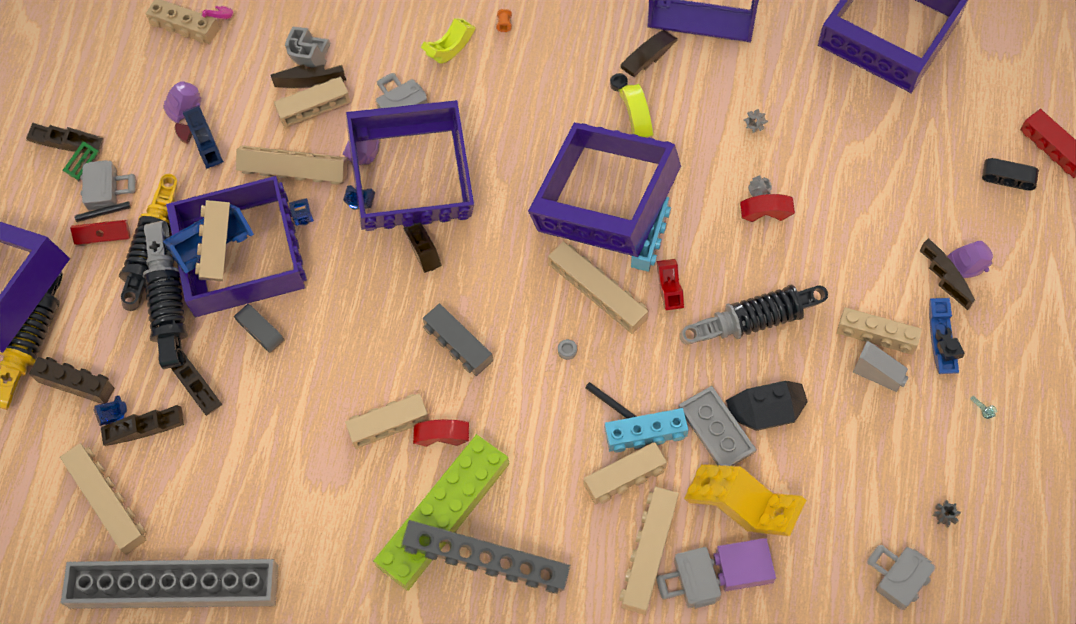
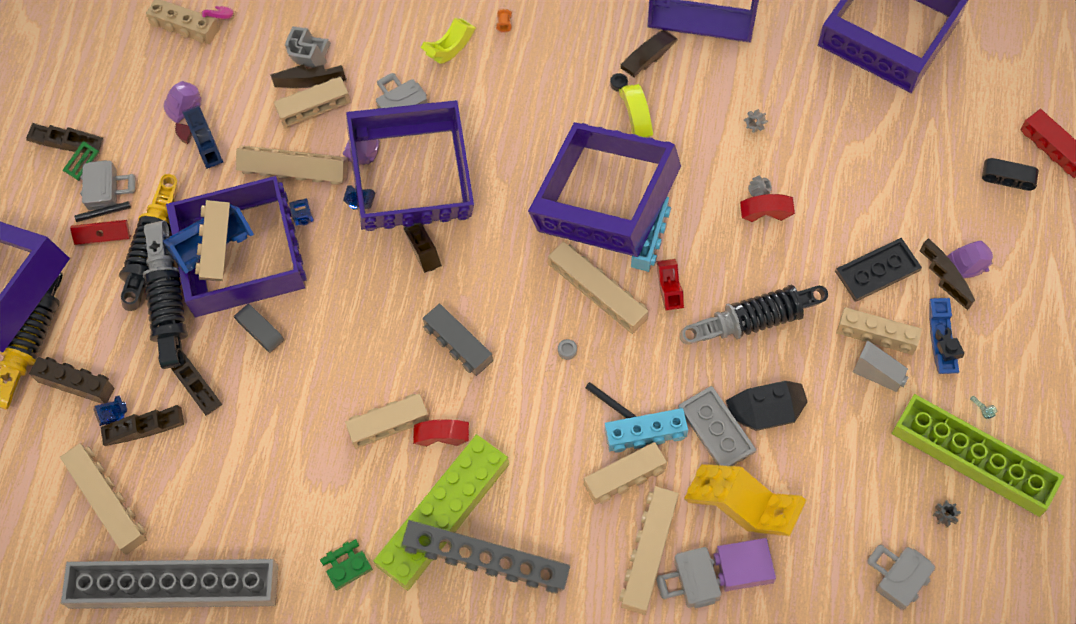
none -> green plate [319,539,373,591]
none -> black plate [835,237,922,302]
none -> lime brick [891,394,1064,517]

